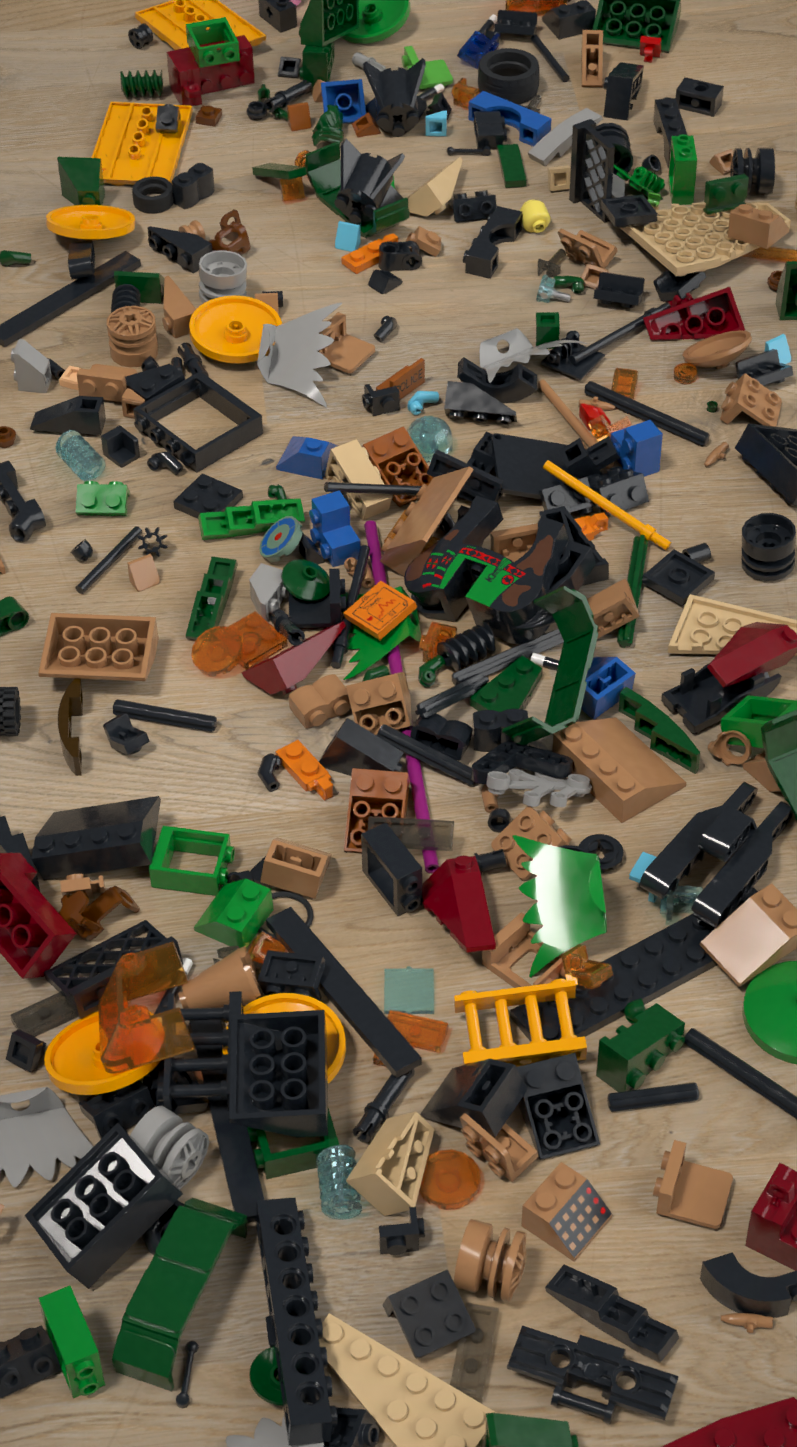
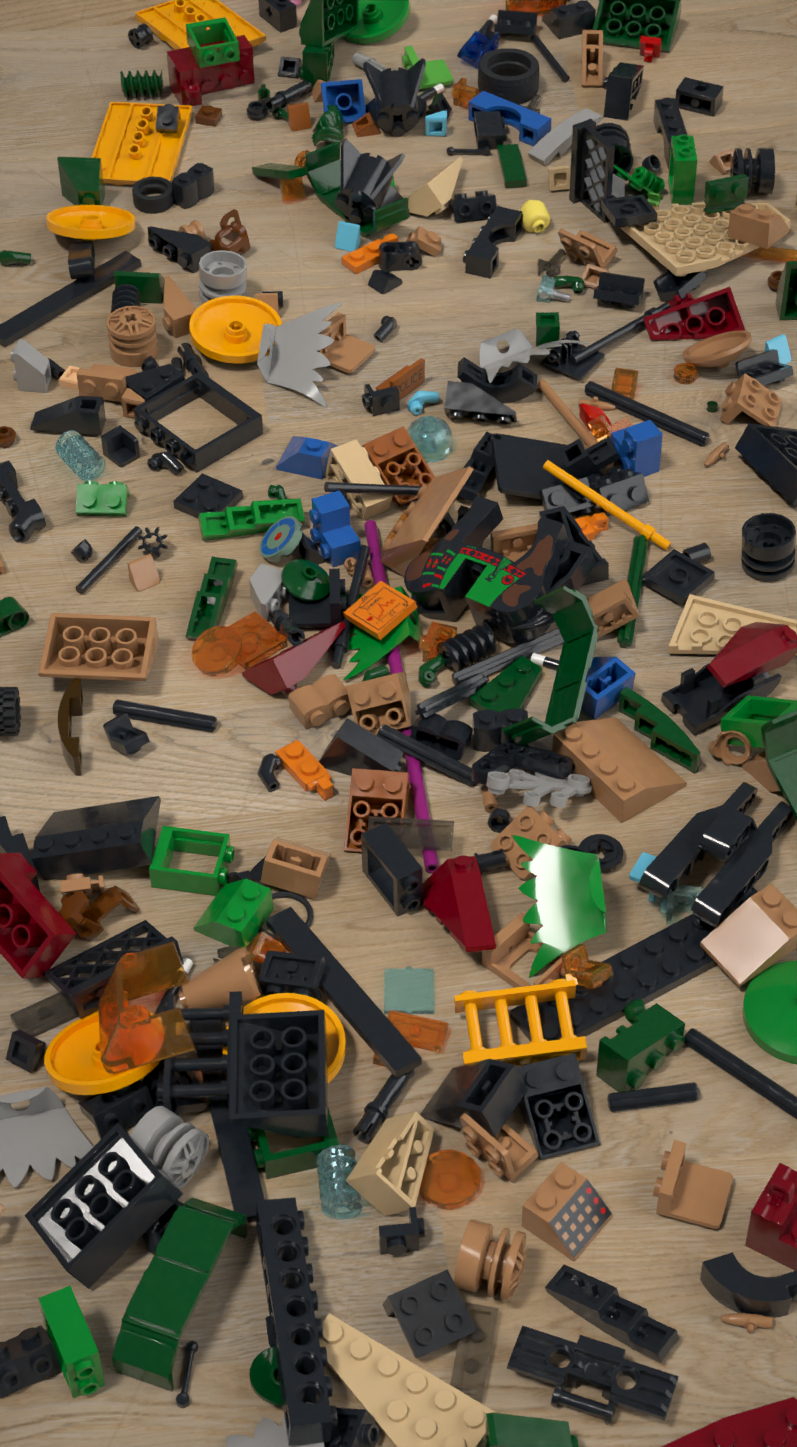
black panel [427,449,504,502] -> none

